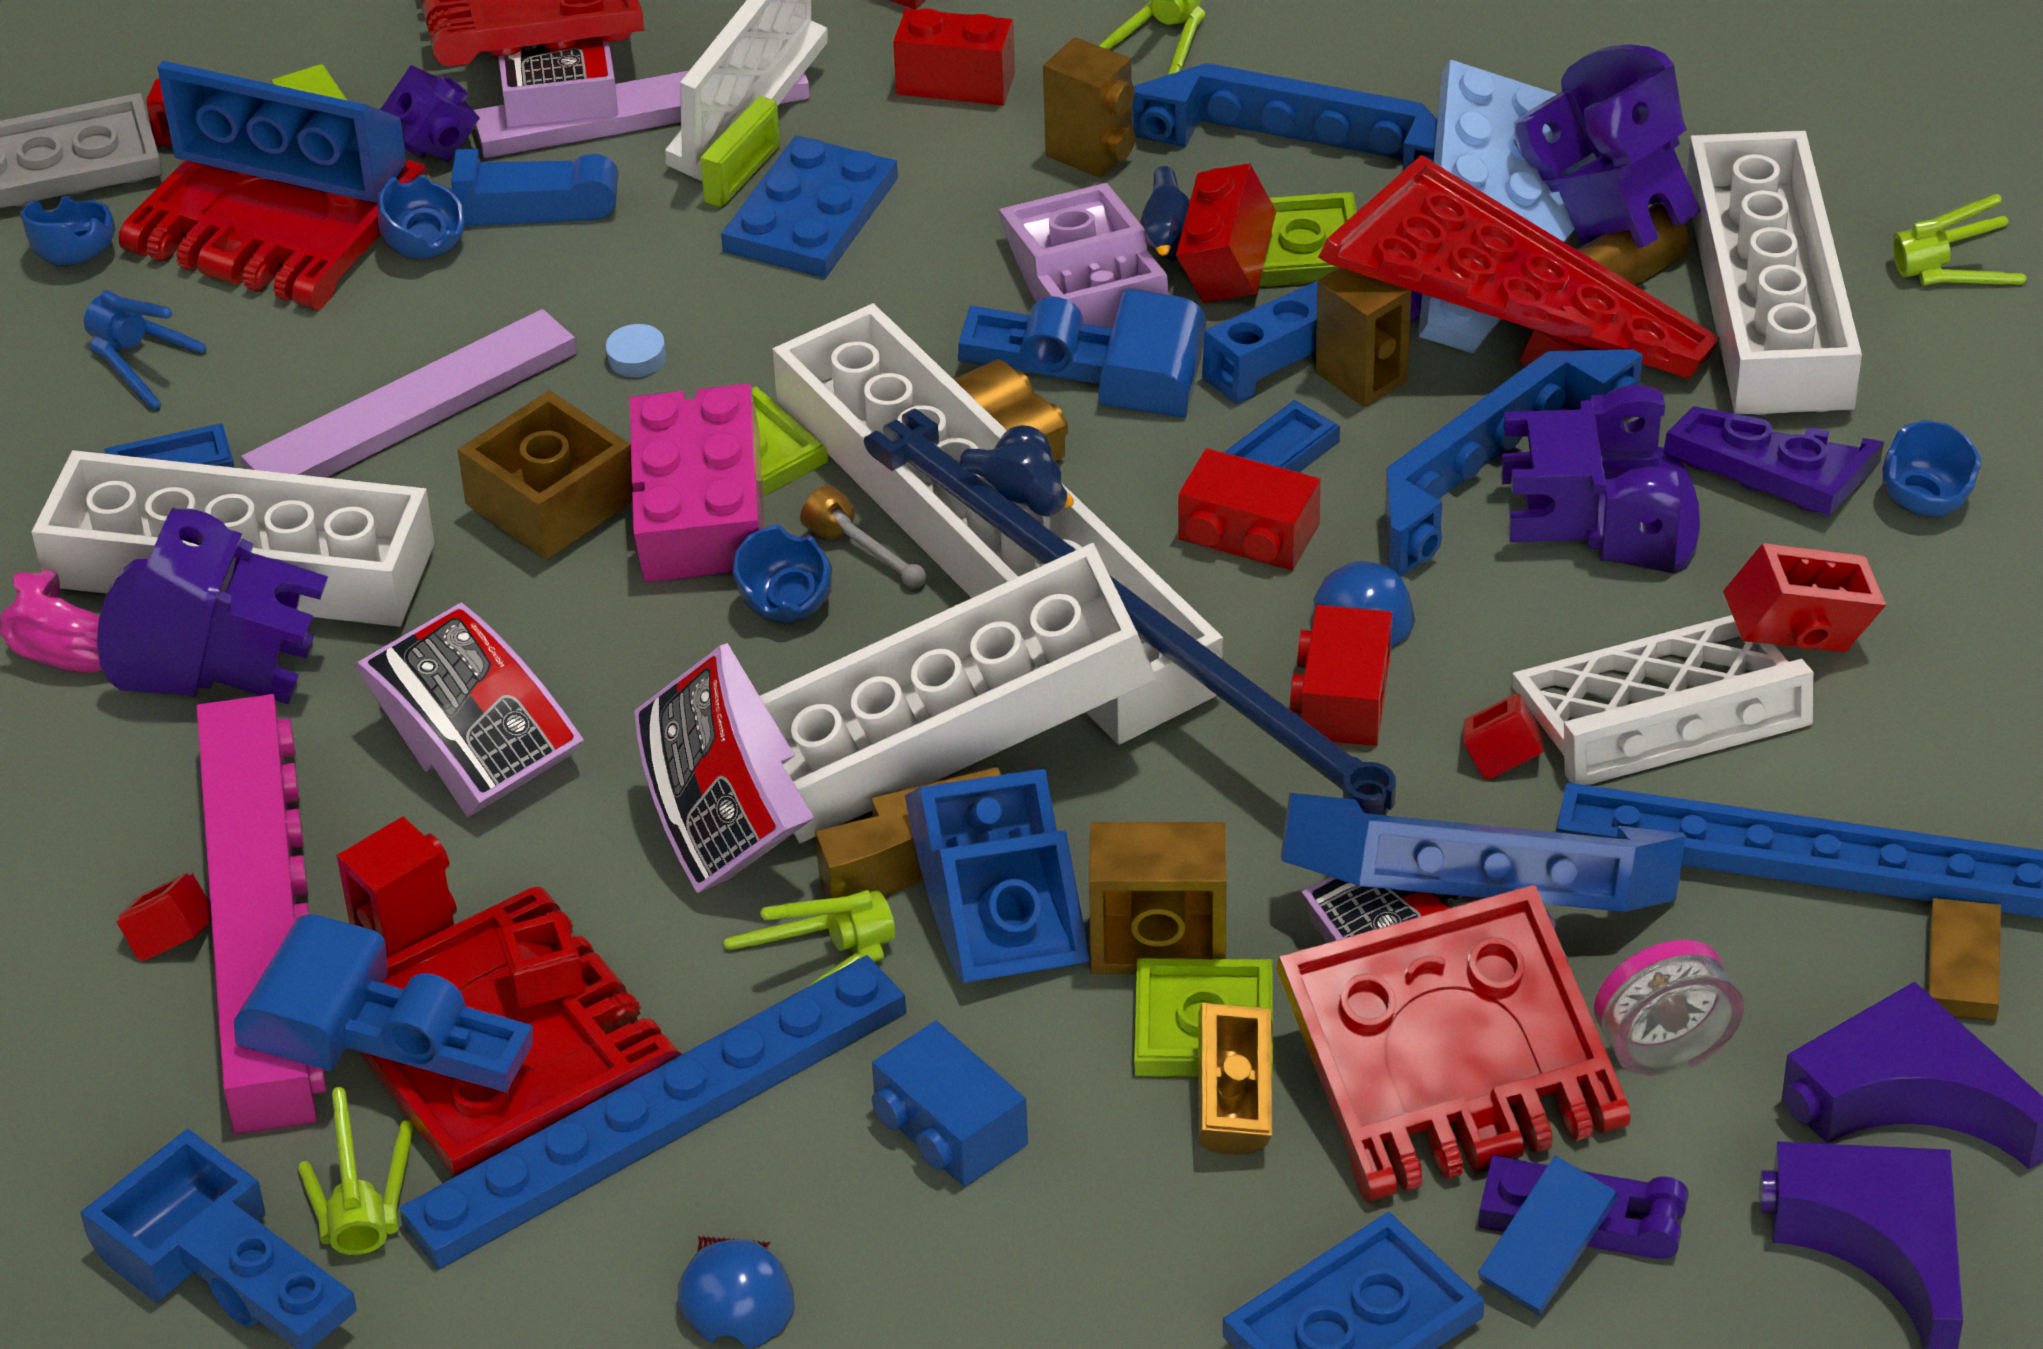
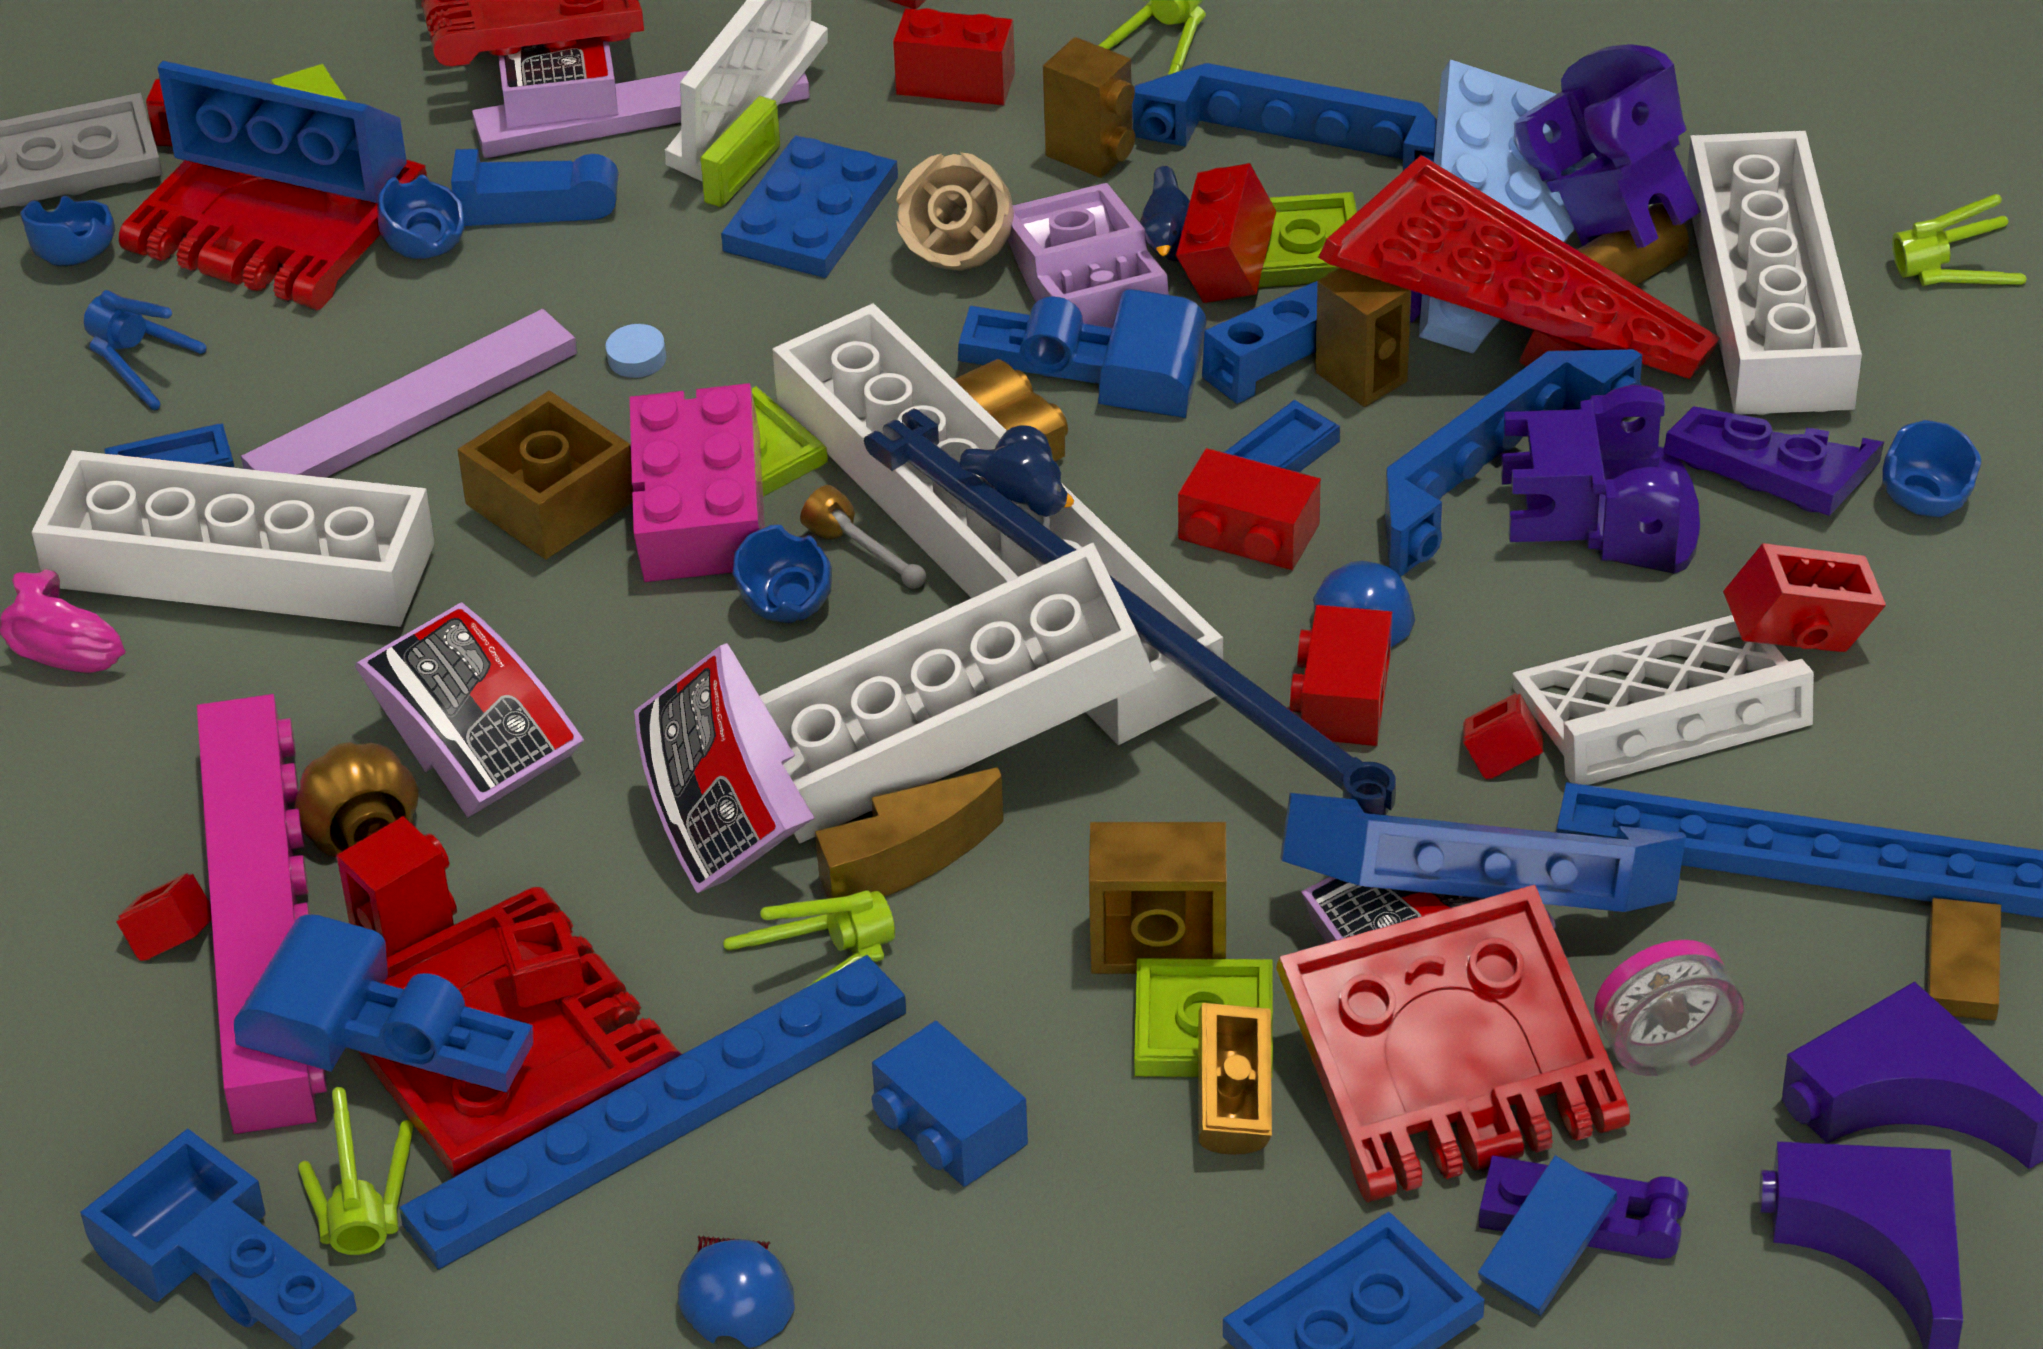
dark purple piece [97,508,328,704] -> none
dark purple brick [380,65,480,163] -> none
blue slope [905,769,1091,984] -> none
none -> pearl gold plant [295,742,419,858]
none -> tan cylinder [896,152,1014,271]

